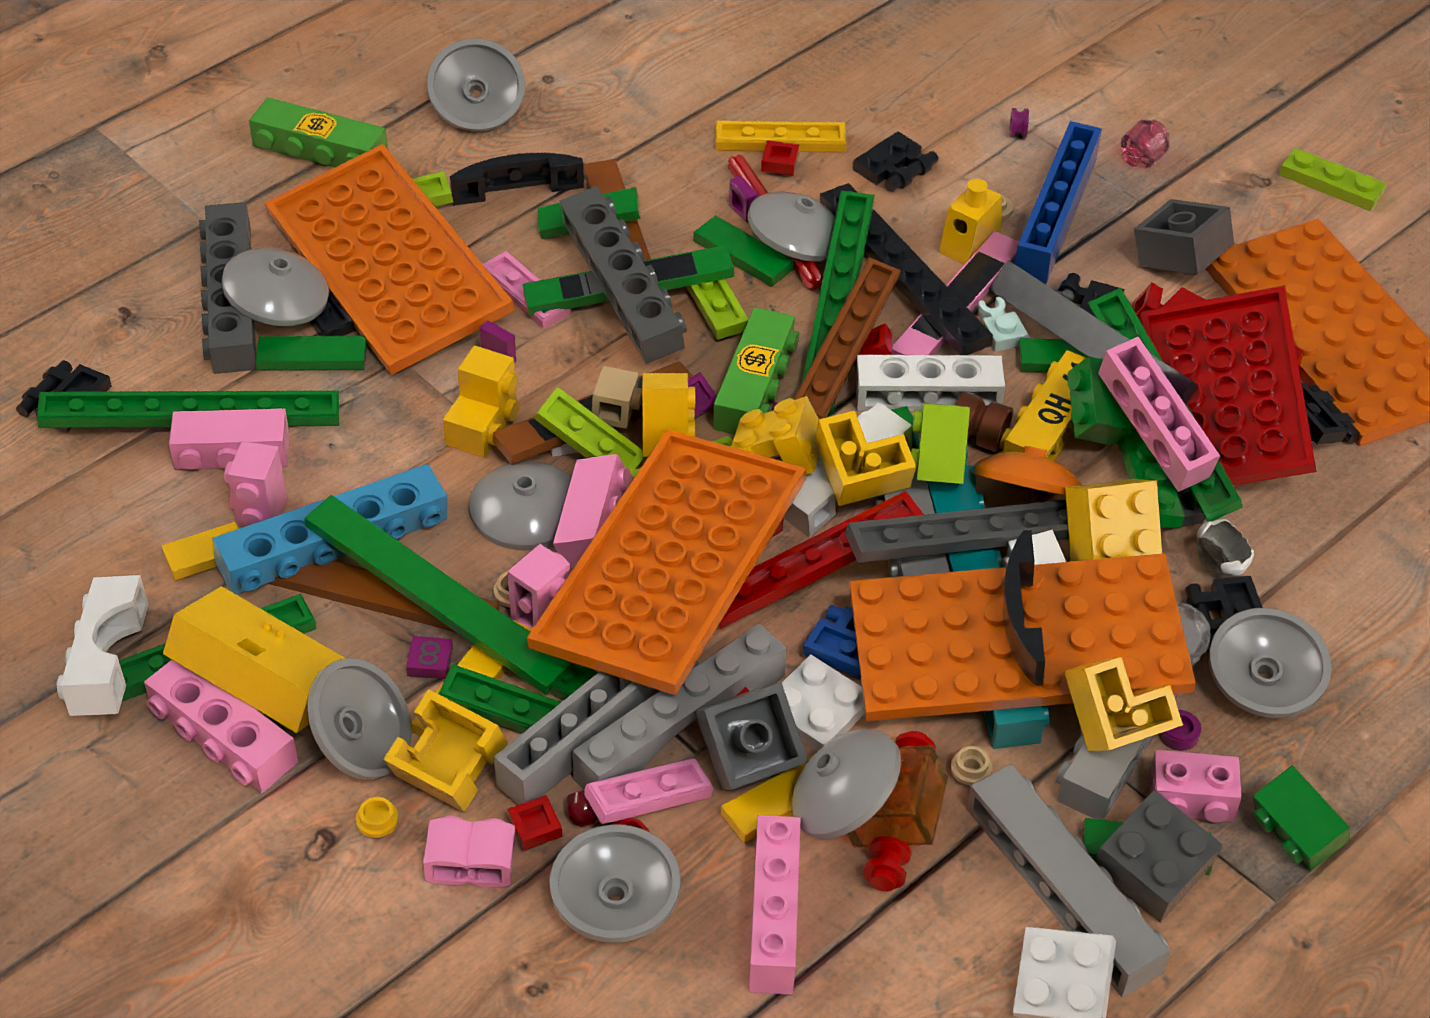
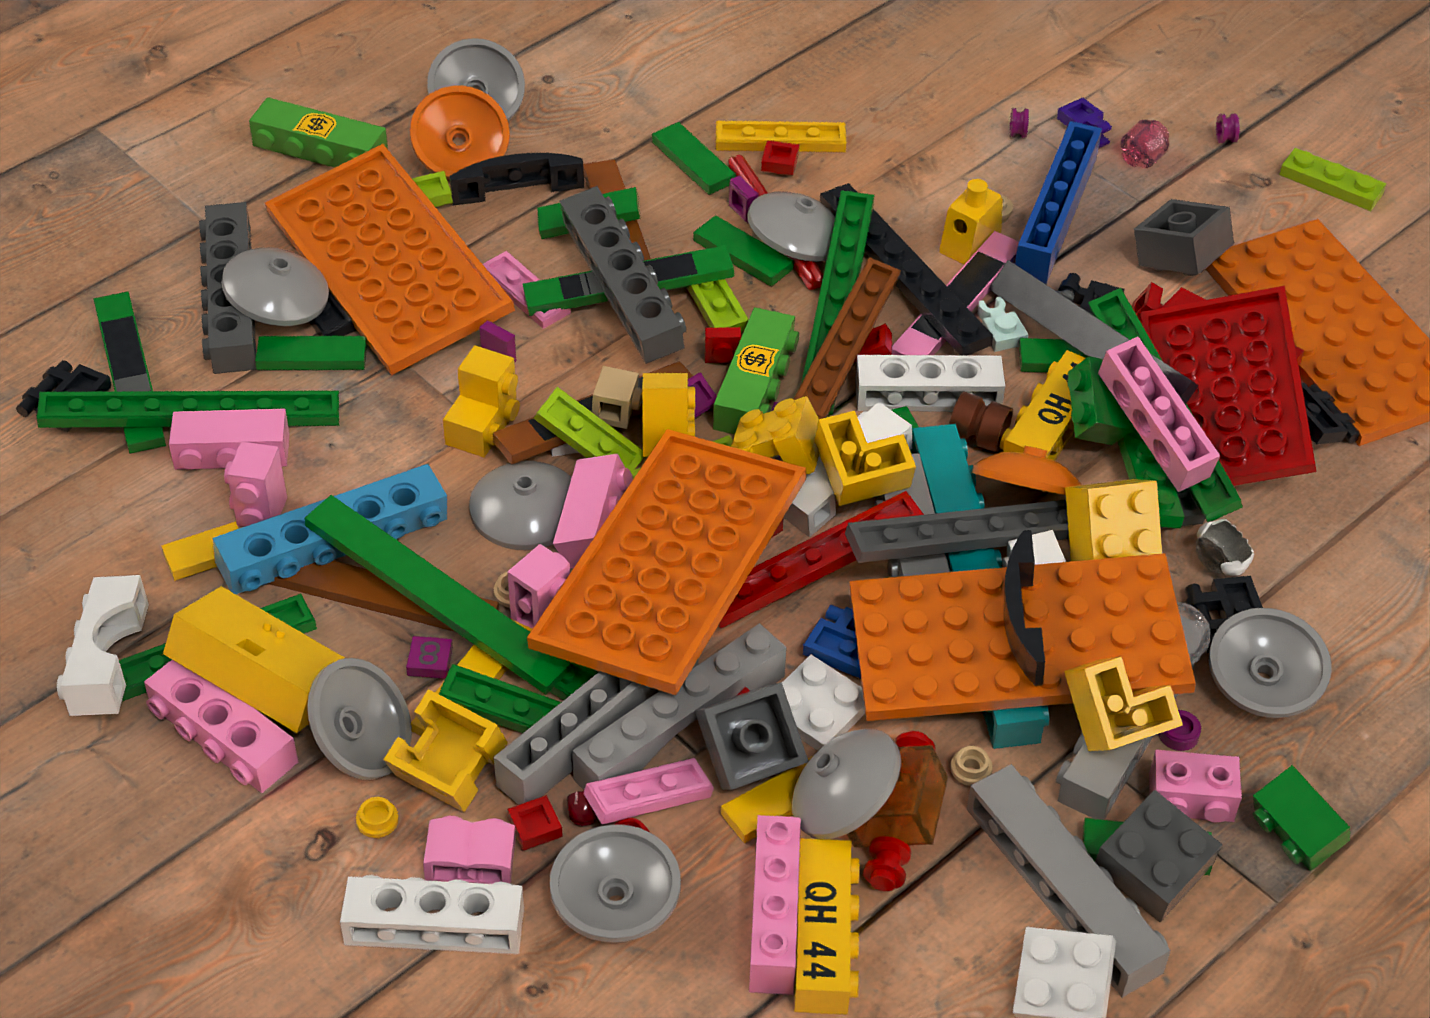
black plate [853,131,939,192] -> none
lime brick [911,403,970,484] -> none
none -> tile [93,291,166,454]
none -> white brick [340,875,524,954]
none -> orange dish [410,85,510,180]
none -> green tile [652,122,736,195]
none -> red plate [705,327,741,363]
none -> yellow brick [794,838,859,1015]
none -> dark purple plate [1057,97,1112,148]
none -> magenta bush [1216,113,1240,143]

